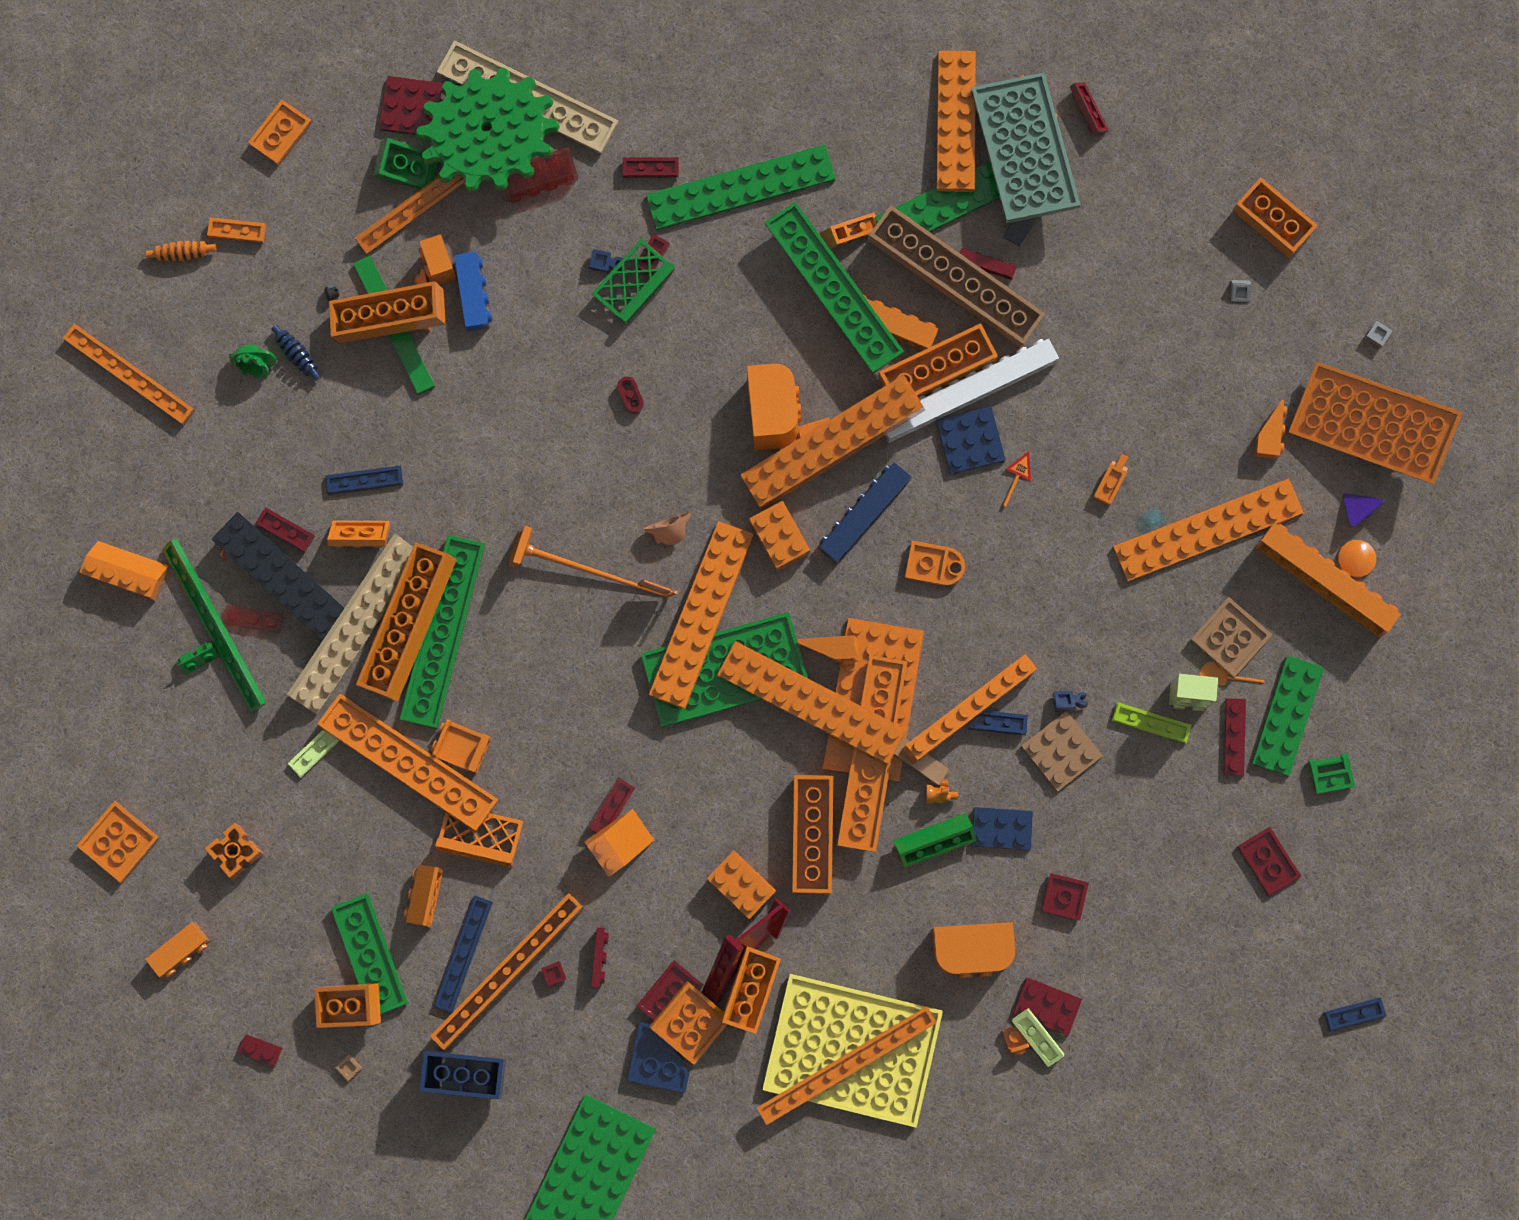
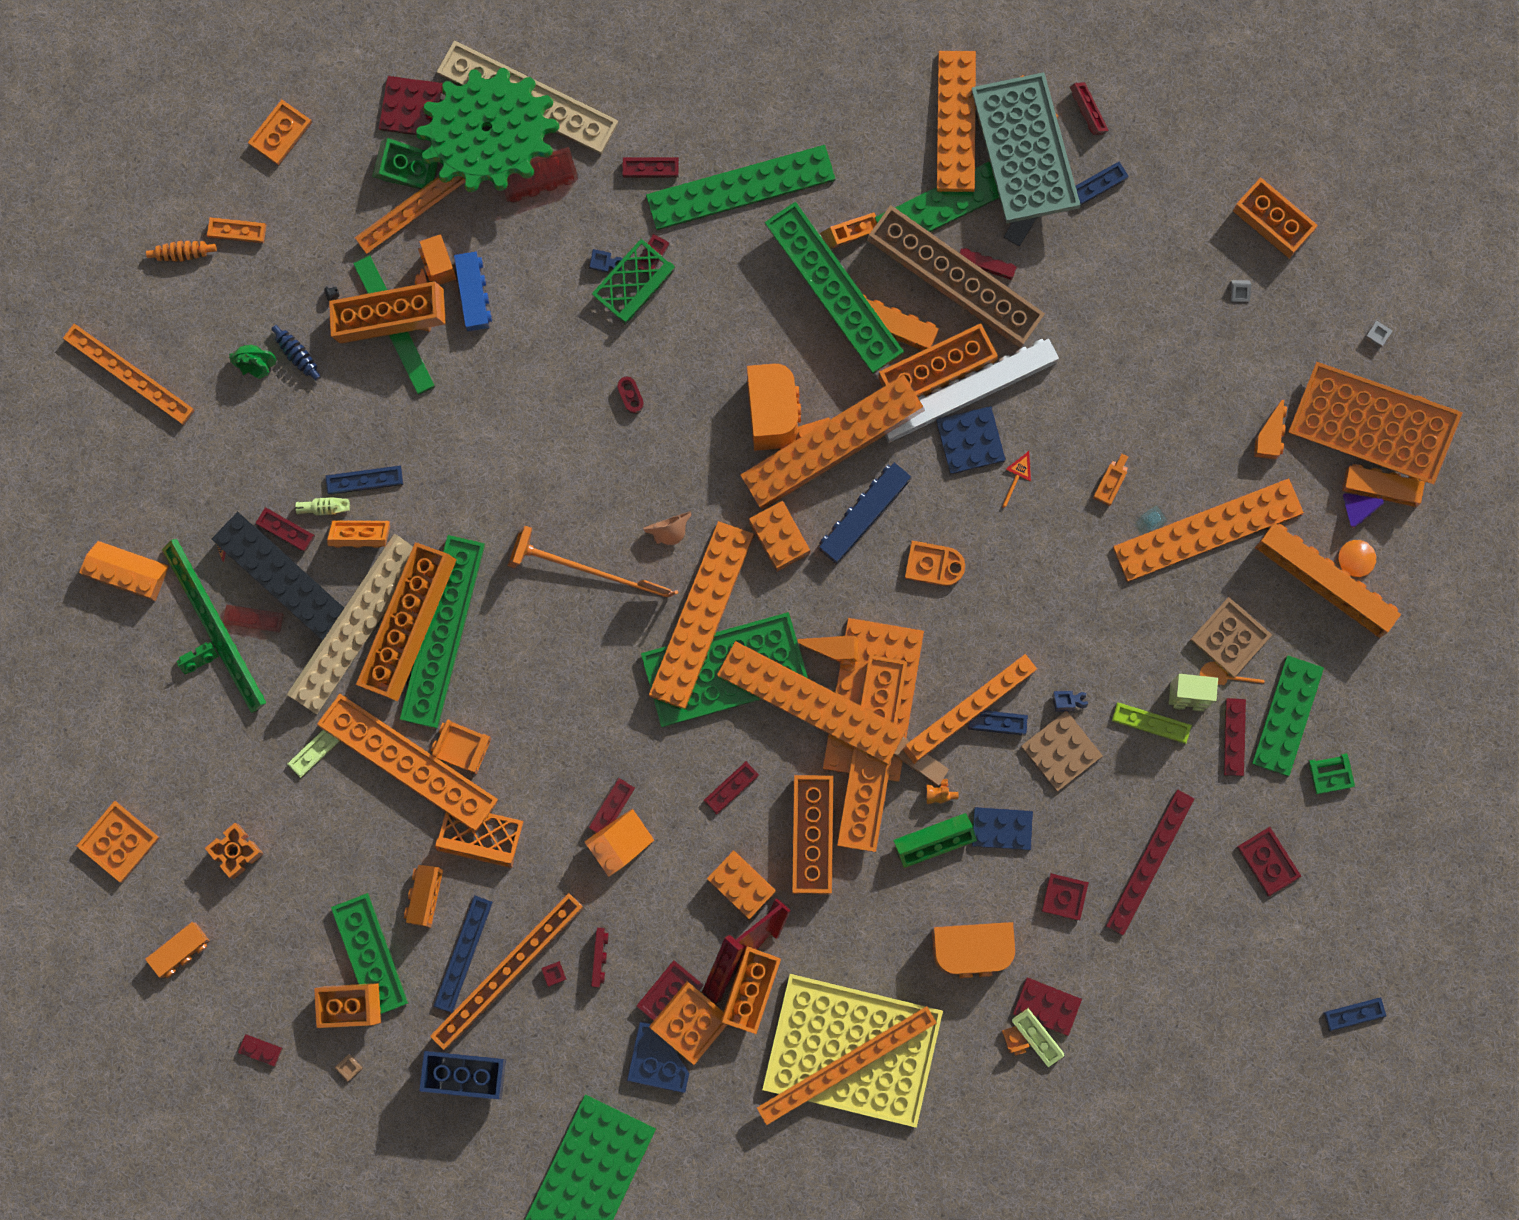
none -> yellowish green hinge [296,497,350,516]
none -> dark red tile [703,761,759,815]
none -> dark blue plate [1075,161,1129,206]
none -> dark red plate [1106,789,1195,936]
none -> orange brick [1342,464,1425,507]

